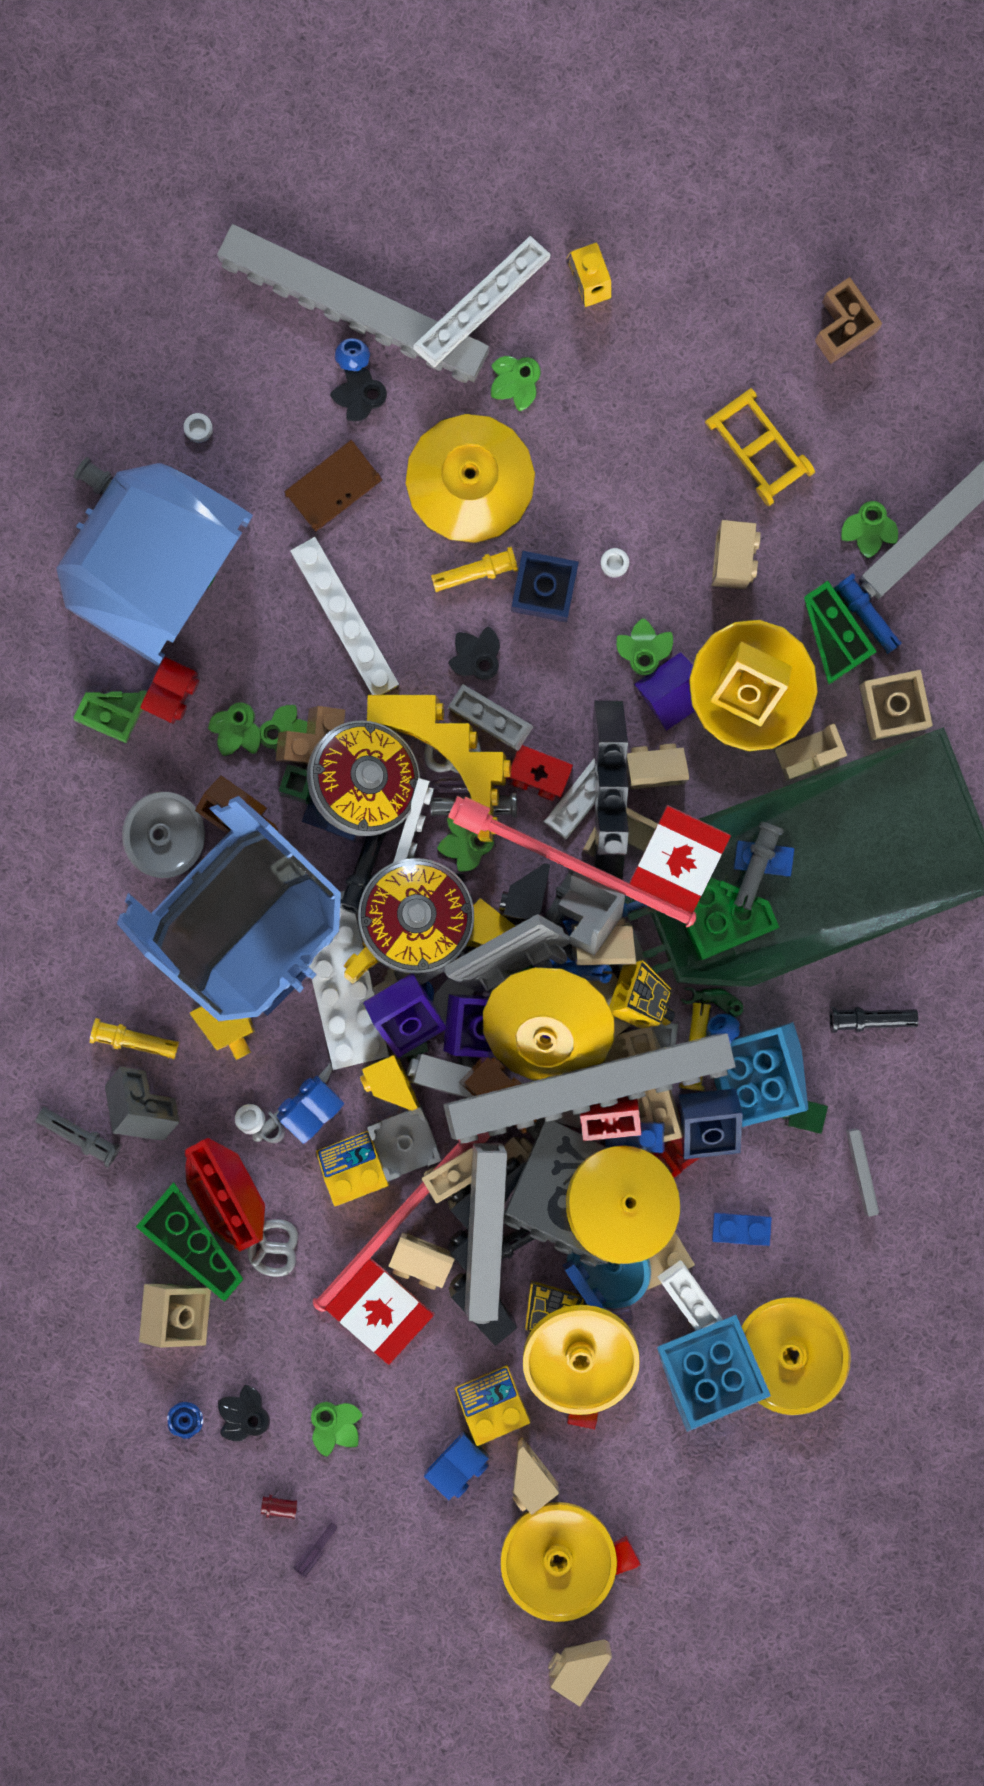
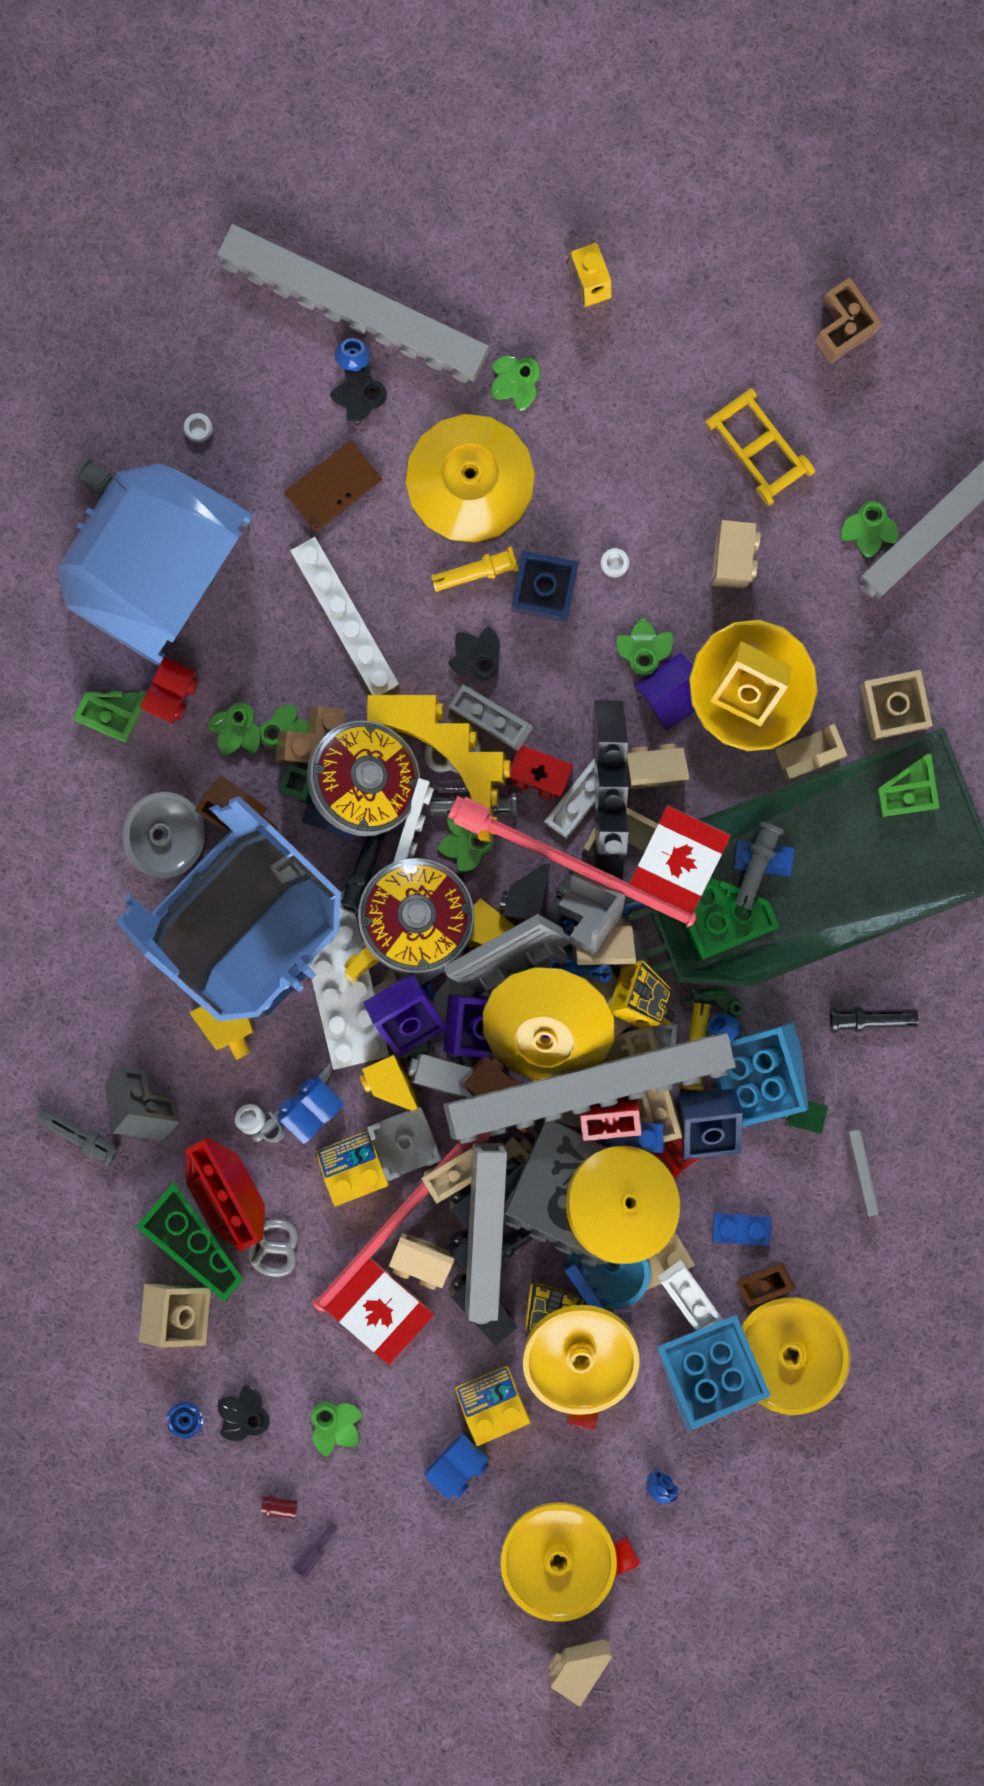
yellow pin [90,1018,179,1060] -> none
white tile [413,236,551,367] -> none
tan slope [512,1437,559,1515] -> none
green wedge [804,581,877,685] -> none
blue pin [834,573,902,654] -> none
none -> blue plate [646,1470,679,1504]
none -> reddish brown slope [736,1261,796,1307]
none -> bright green wing [877,754,940,817]

